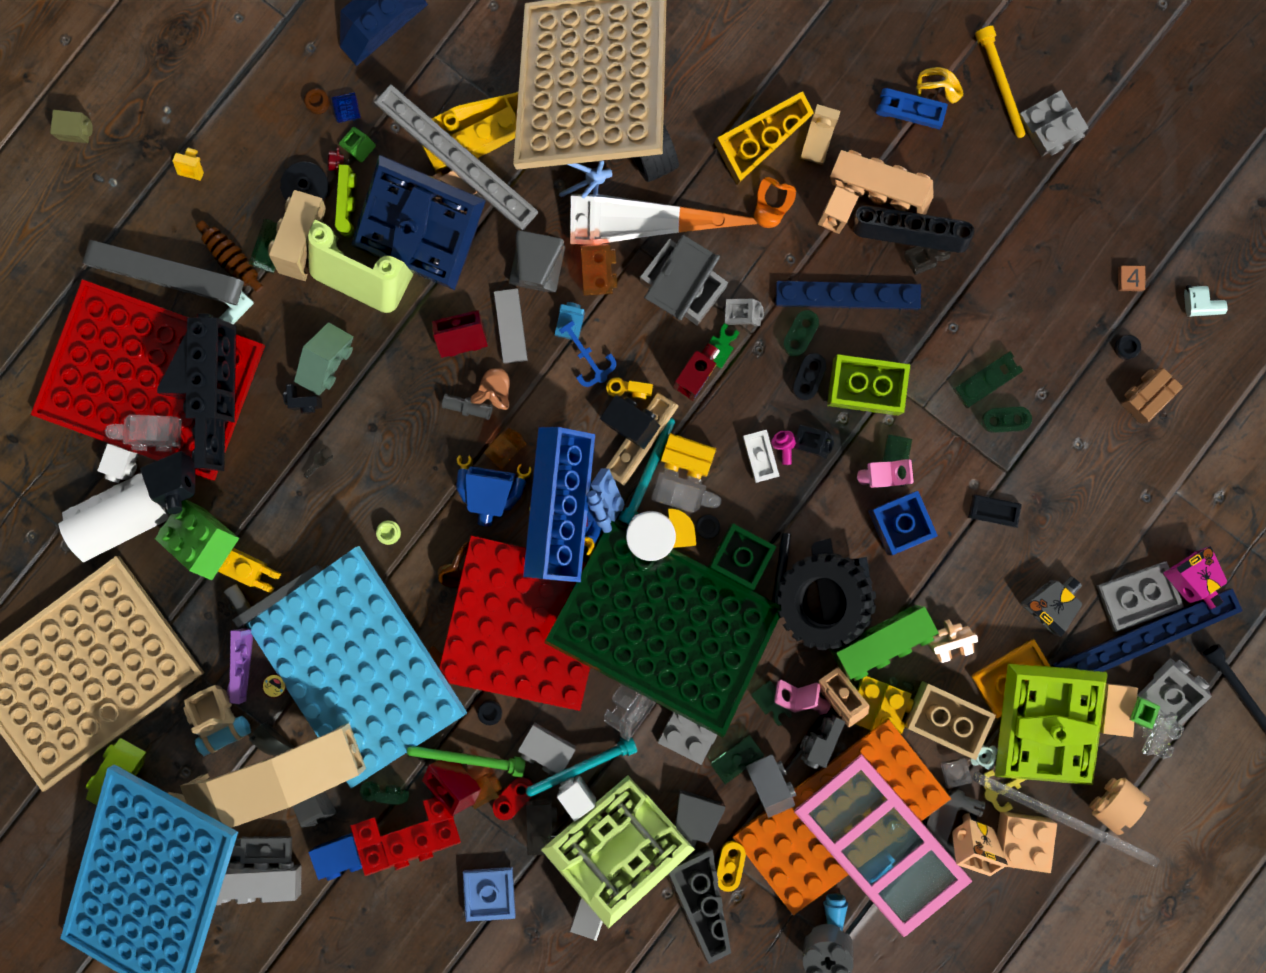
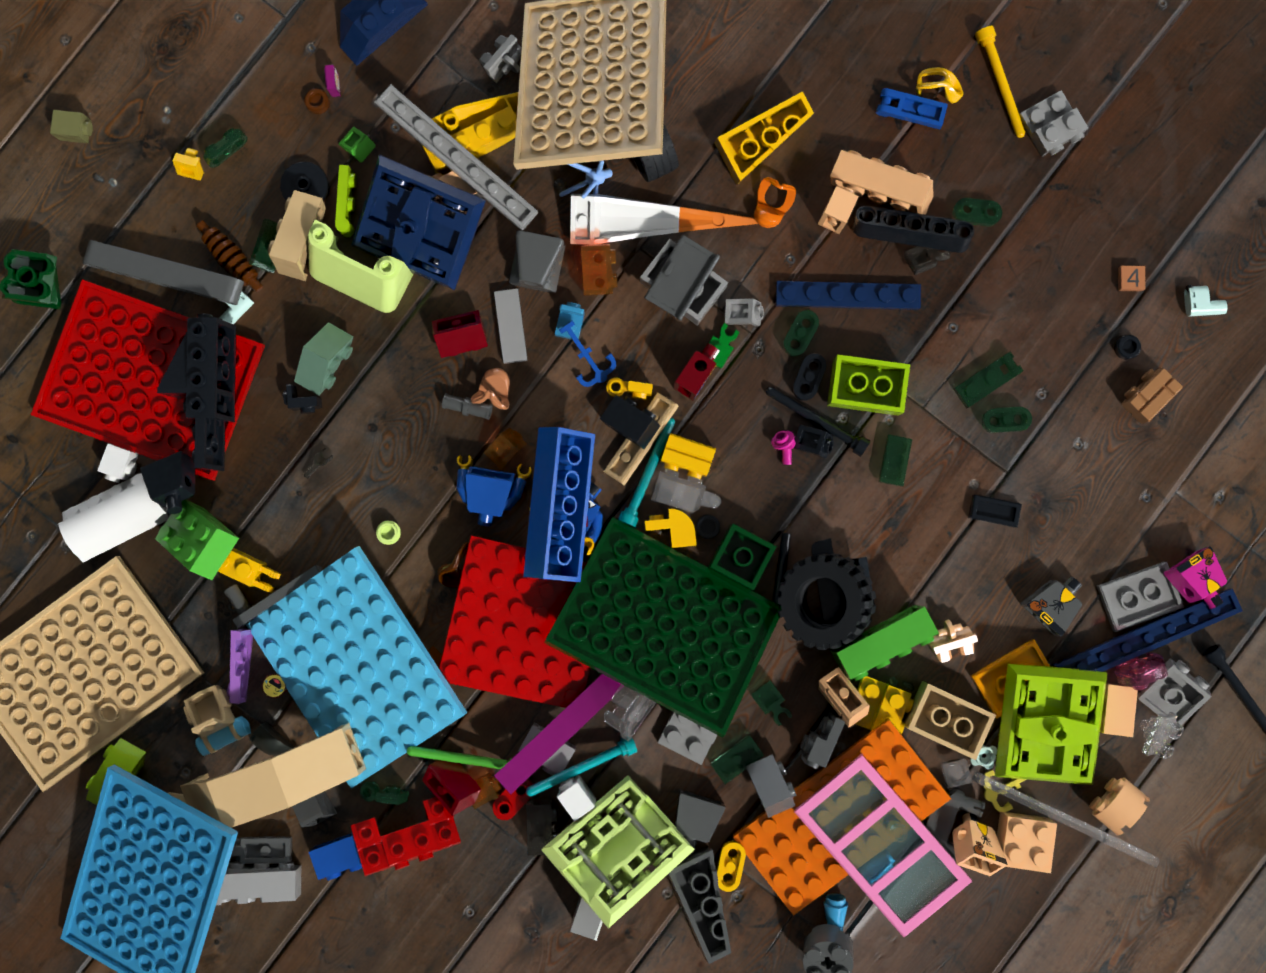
clear hinge [105,415,182,452] -> none
dark red plate [328,147,344,175] -> none
clear blue tile [331,92,361,123] -> none
medium blue plate [463,867,516,922] -> none
black tile [478,700,503,726] -> none
medium blue plate [587,468,625,533] -> none
white tile [626,511,676,561] -> none
white plate [743,430,779,483] -> none
bright pink bracket [774,680,831,715] -> none
tan bracket [801,104,840,165] -> none
bright pink bracket [857,459,914,488] -> none
blue brick [868,491,938,555] -> none
bright green slope [1130,697,1160,729] -> none
none -> dark green piece [0,249,61,309]
none -> clear green plate [203,128,248,168]
none -> magenta tile [324,65,341,97]
none -> light grey hips [479,34,522,83]
none -> magenta tile [494,674,625,794]
none -> black piece [766,387,871,457]
none -> clear green plate [953,198,1002,226]
none -> clear pink plate [1114,653,1168,690]

